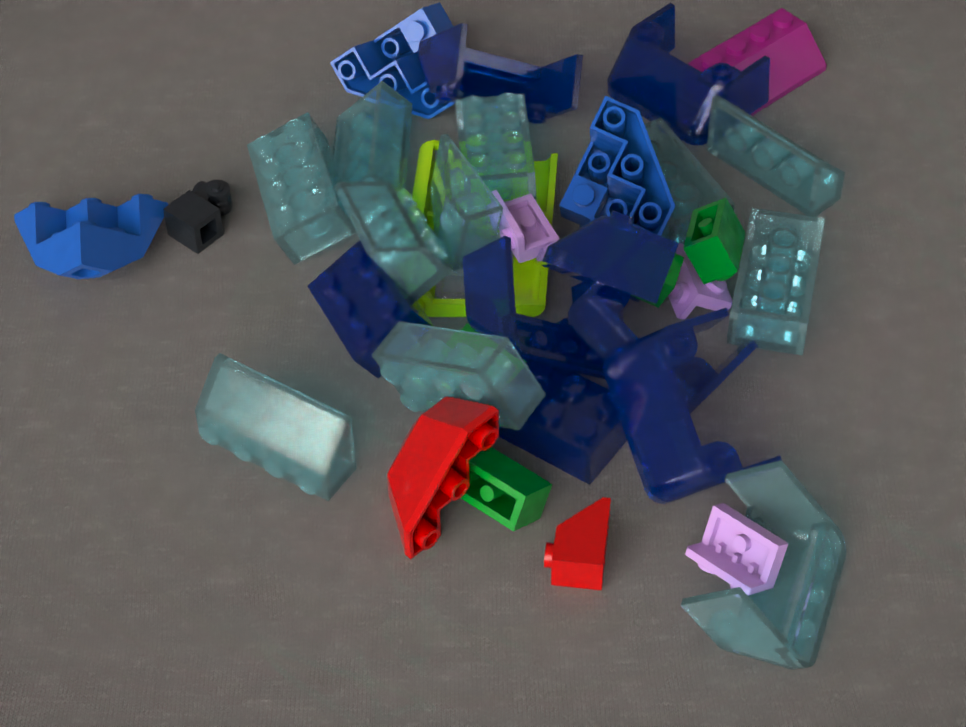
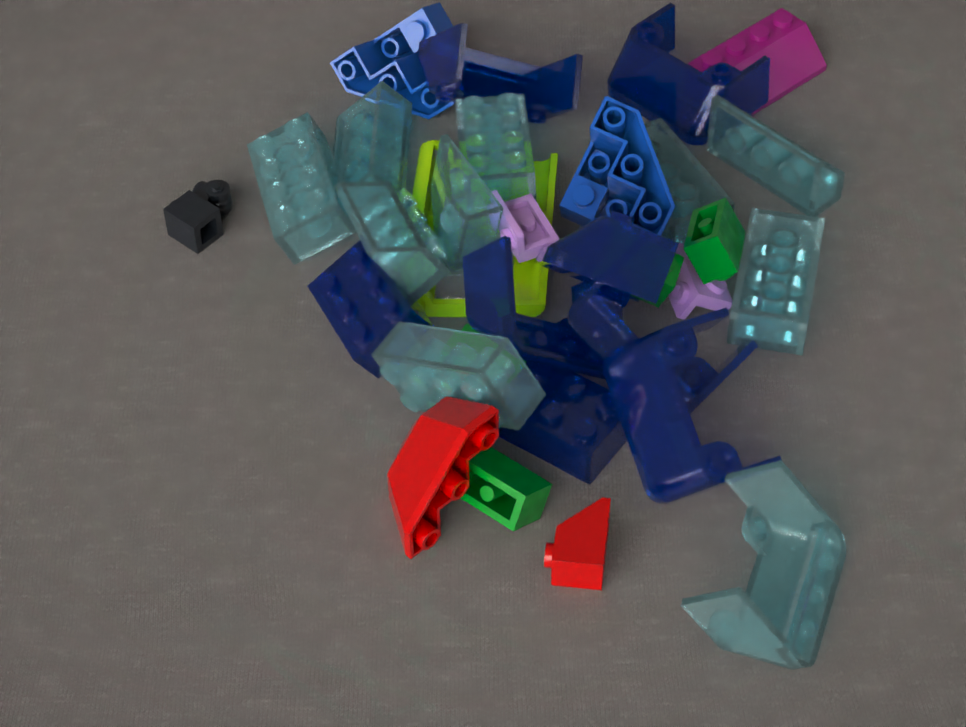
blue brick [14,194,168,279] -> none
clear light blue slope [195,353,356,501] -> none
lavender bracket [685,503,789,595] -> none

